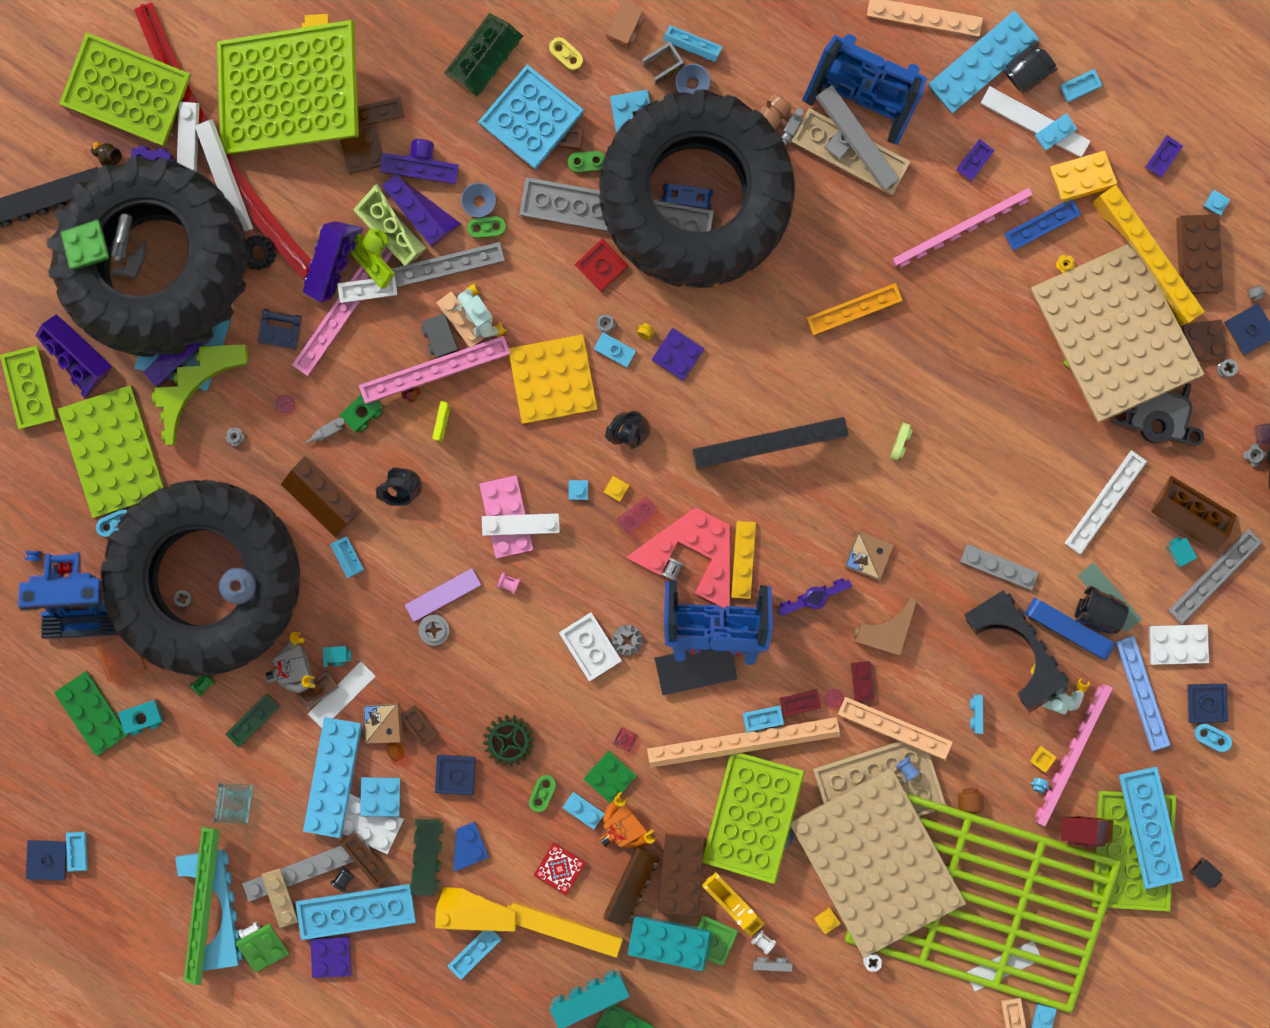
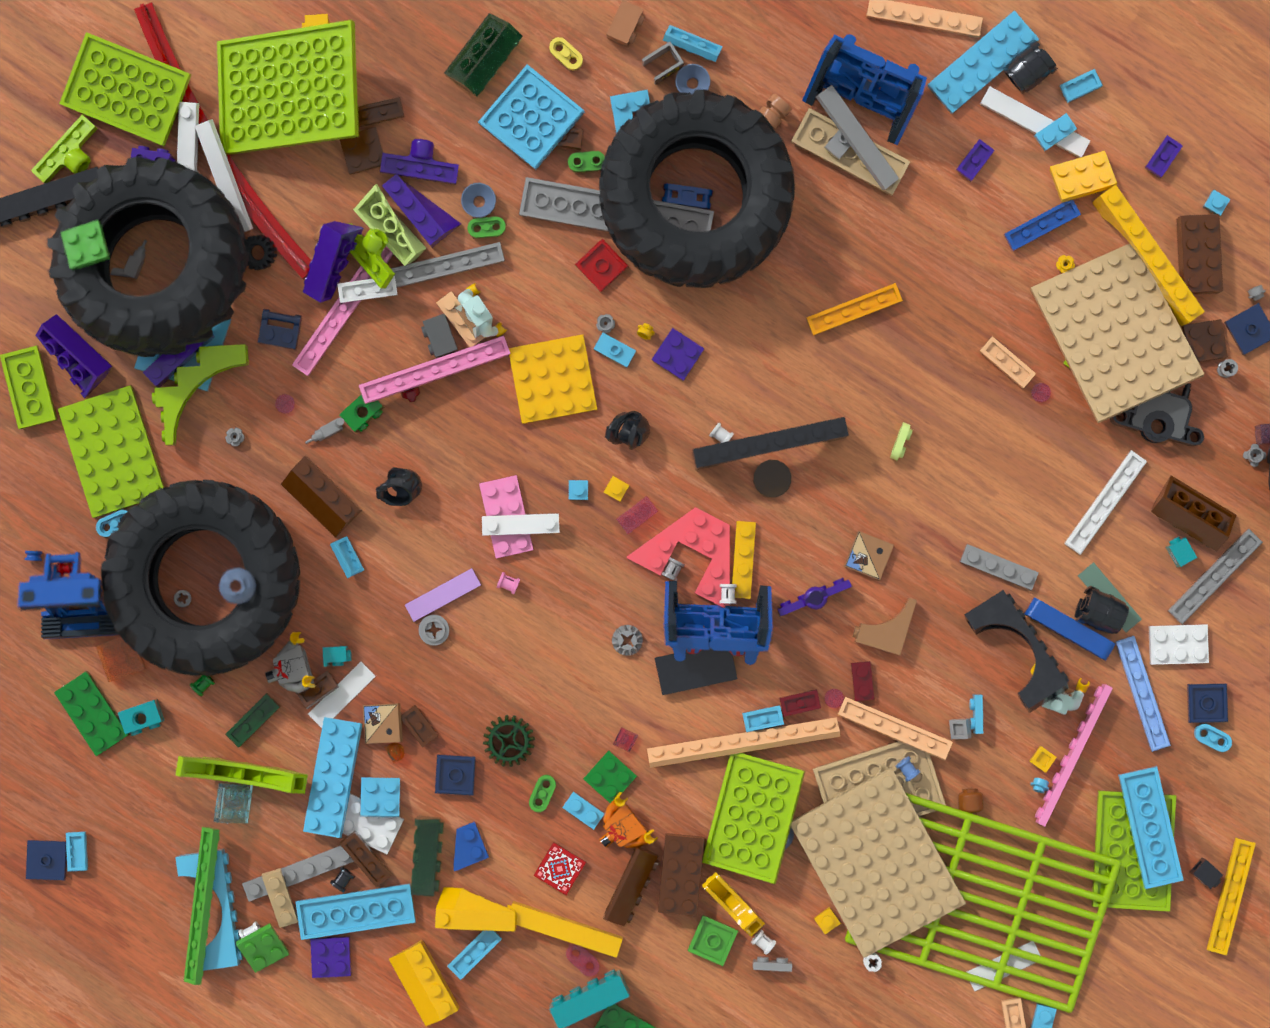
dark brown animal [91,142,122,166] -> none
dark grey piece [112,214,132,262] -> none
neon yellow tile [432,401,451,442] -> none
white plate [559,612,622,681] -> none
teal brick [627,915,713,971] -> none
light grey piece [781,108,803,146] -> none
bright pink plate [891,188,1033,268] -> none
dark red brick [1061,816,1114,848] -> none
none -> lime plate [31,115,98,183]
none -> lime arch [175,756,308,794]
none -> yellow slope [389,940,460,1026]
none -> clear pink plate [566,944,600,977]
none -> white bush [709,423,734,443]
none -> white bush [719,584,737,604]
none -> dark brown tile [753,460,791,498]
none -> light grey plate [949,719,972,739]
none -> light nougat plate [979,336,1036,389]
none -> clear pink piece [1031,383,1051,402]
none -> yellow plate [1206,838,1256,955]

